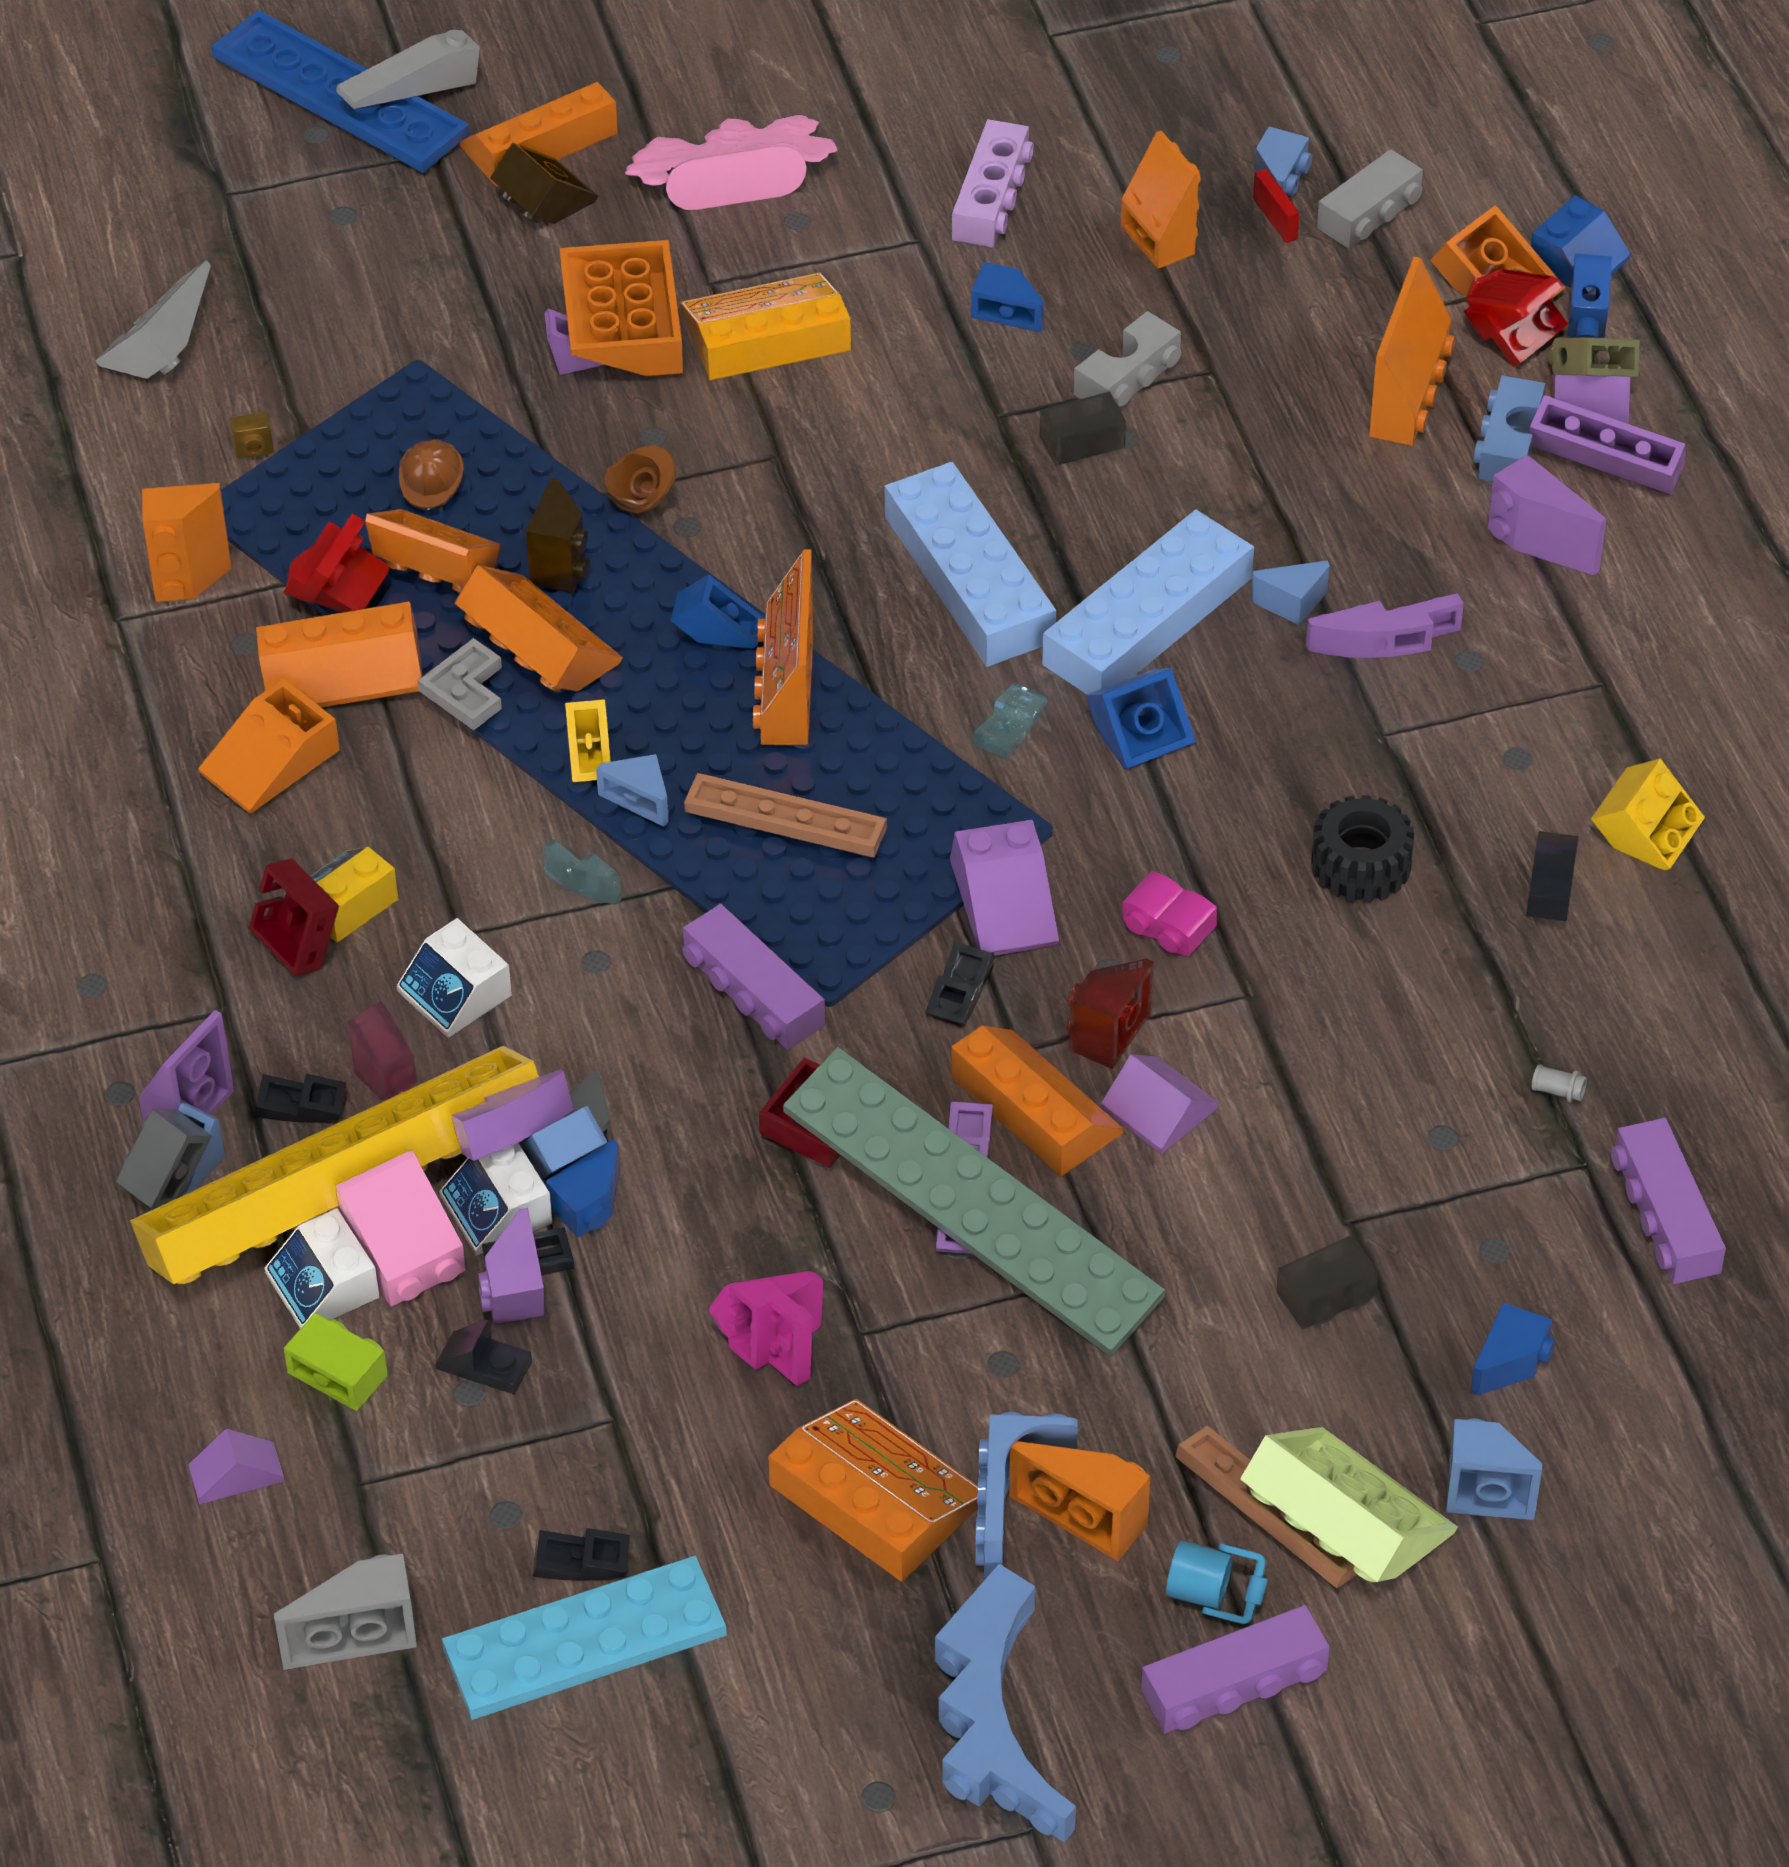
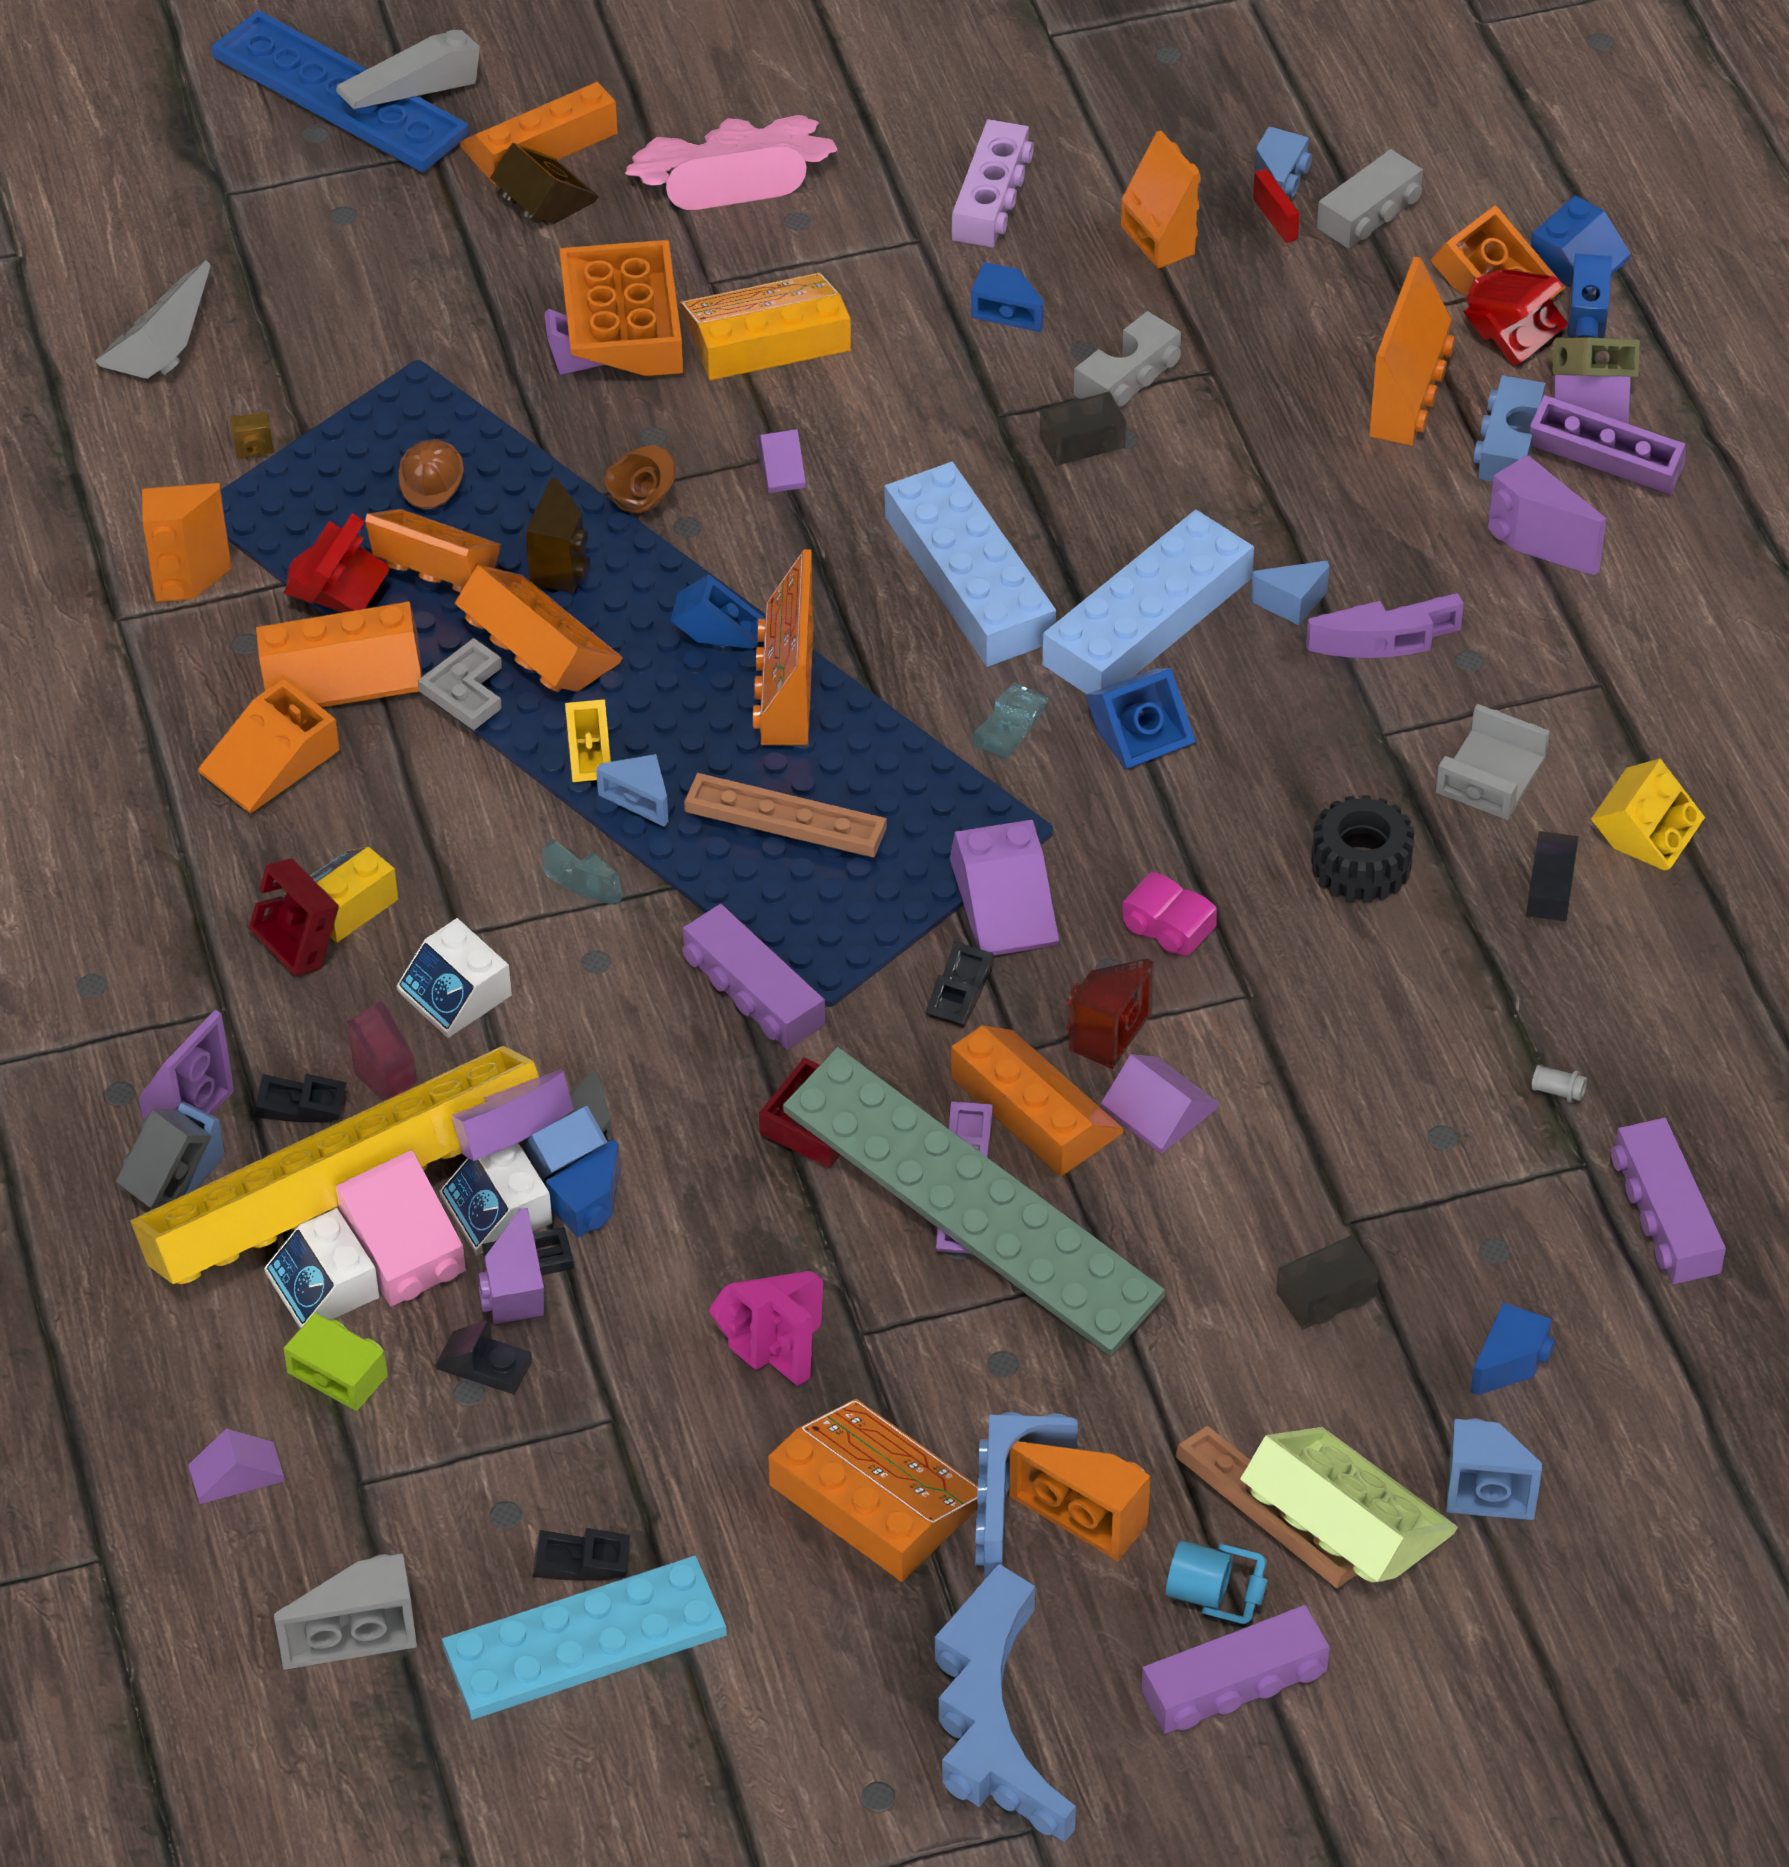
none -> medium lavender slope [754,429,806,493]
none -> light grey panel [1436,704,1550,820]

